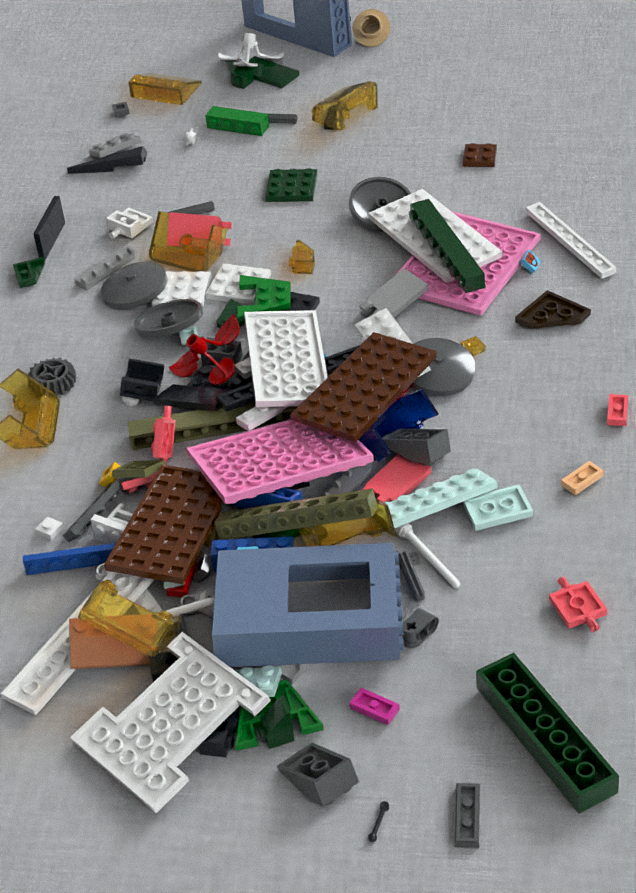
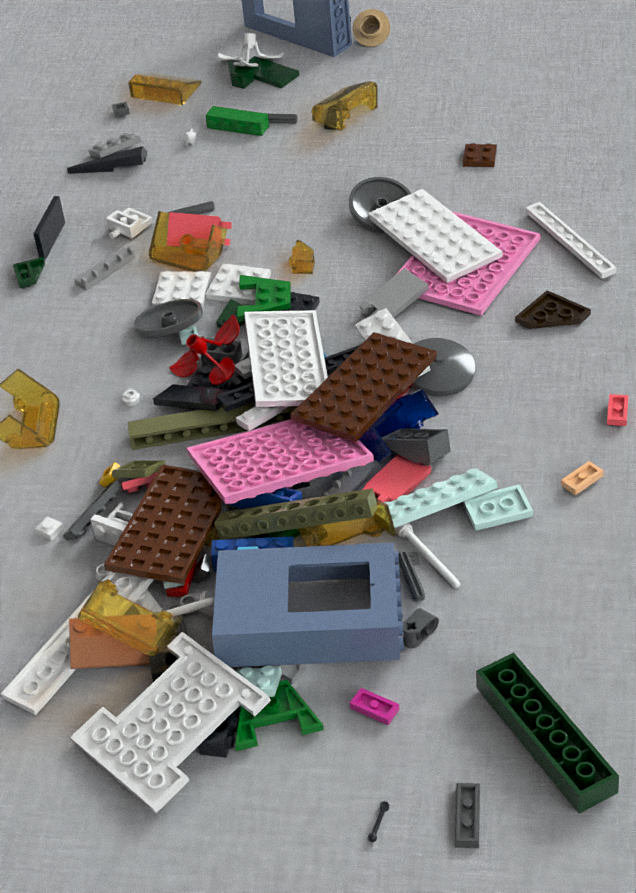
blue plate [23,543,116,575] -> none
dark grey gear [28,357,76,398] -> none
dark grey dish [101,261,168,309] -> none
black panel [120,359,164,402] -> none
coral plate [151,406,176,465] -> none
dark green slope [258,696,295,749] -> none
dark green plate [265,168,318,202] -> none
dark grey slope [277,743,359,807] -> none
dark green brick [409,199,485,293] -> none
clear yellow plate [461,336,486,356] -> none
medium azure tile [520,250,541,274] -> none
coral plate [549,576,607,632] -> none

